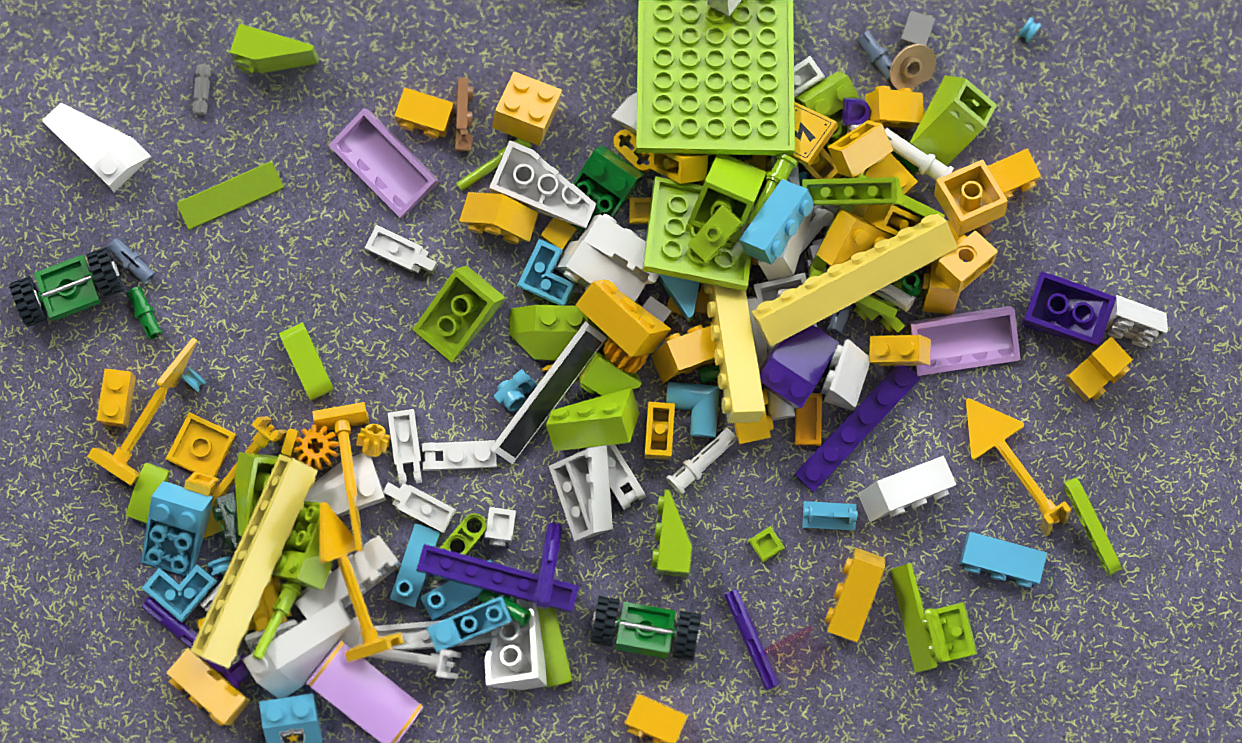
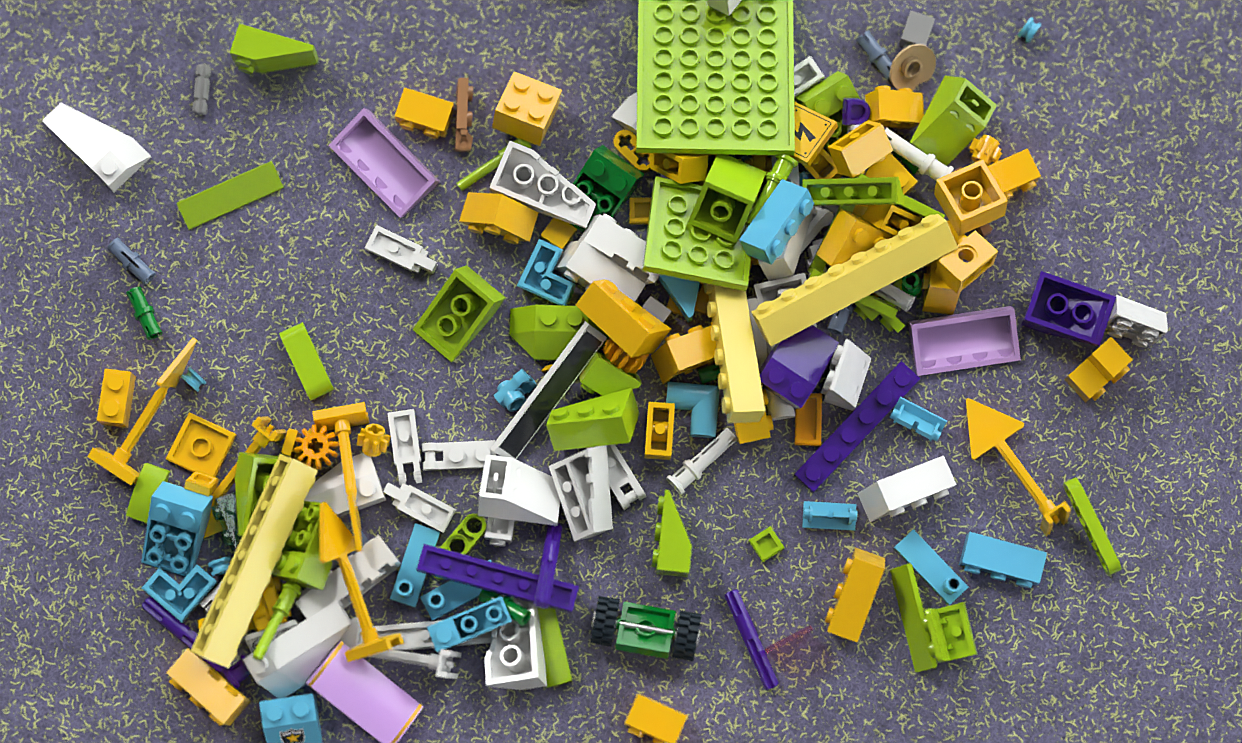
plate [9,247,124,327] -> none
lime plate [687,205,743,263] -> none
yellow brick [869,335,931,366] -> none
none -> white slope [478,455,561,526]
none -> medium azure hinge [890,397,947,442]
none -> medium azure piece [894,529,968,606]
none -> yellow gear [969,135,1002,166]

